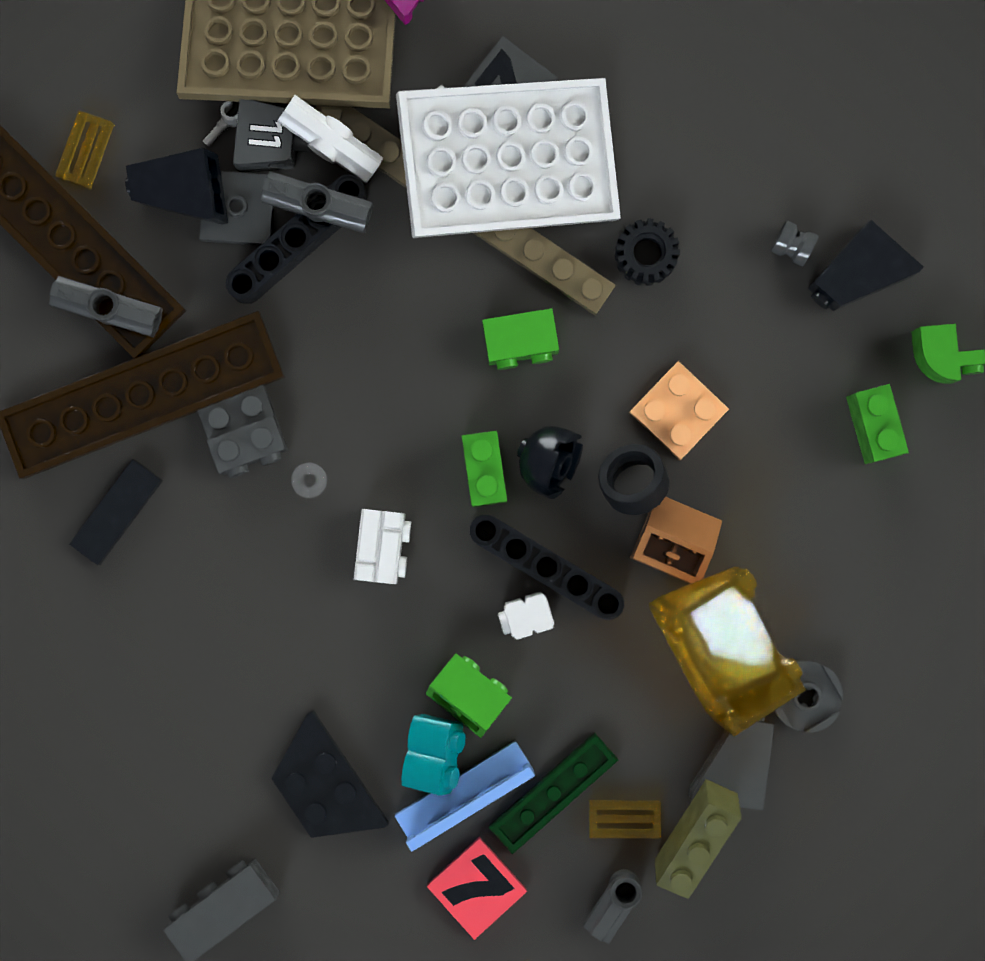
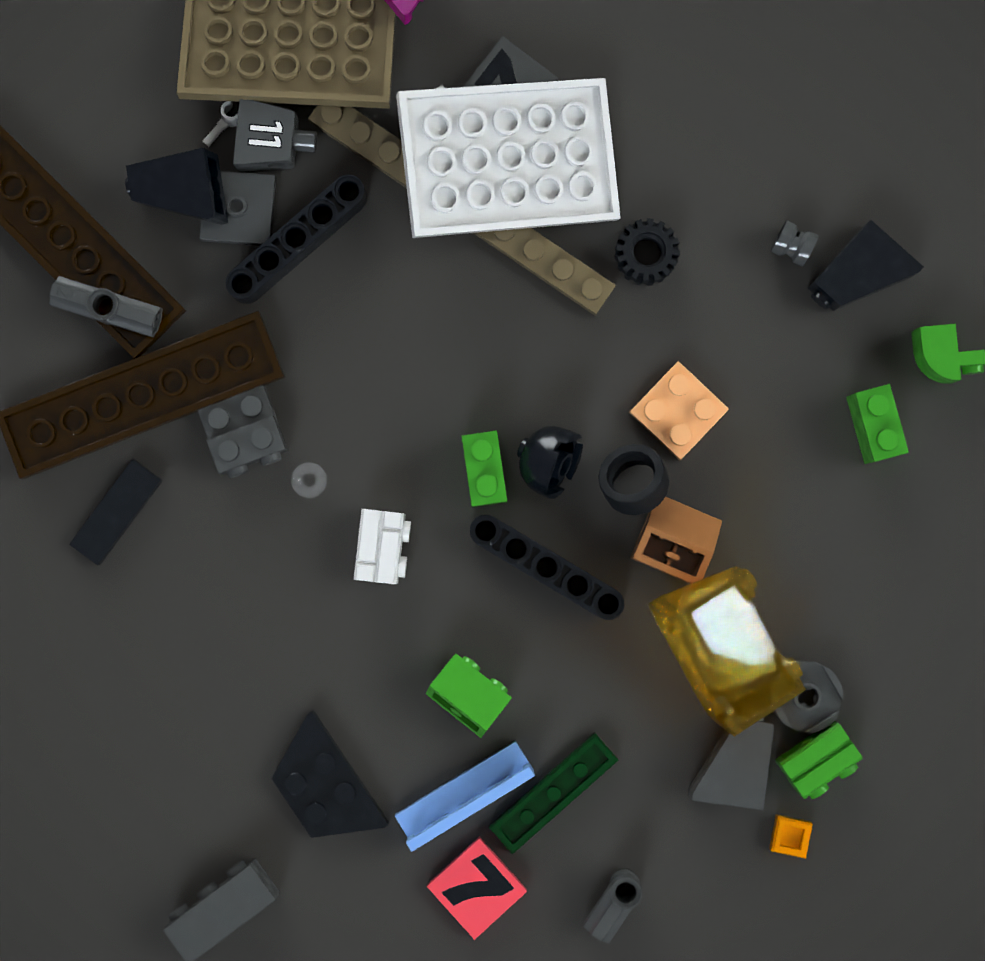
clear yellow tile [55,110,114,189] -> none
dark grey piece [261,172,374,234] -> none
white piece [277,95,383,184] -> none
teal brick [401,714,466,796] -> none
bright green brick [482,308,559,370] -> none
white brick [498,592,554,640] -> none
clear yellow tile [589,800,661,838] -> none
olive brick [655,779,741,899] -> none
none -> light orange tile [769,814,813,859]
none -> bright green brick [775,721,863,799]

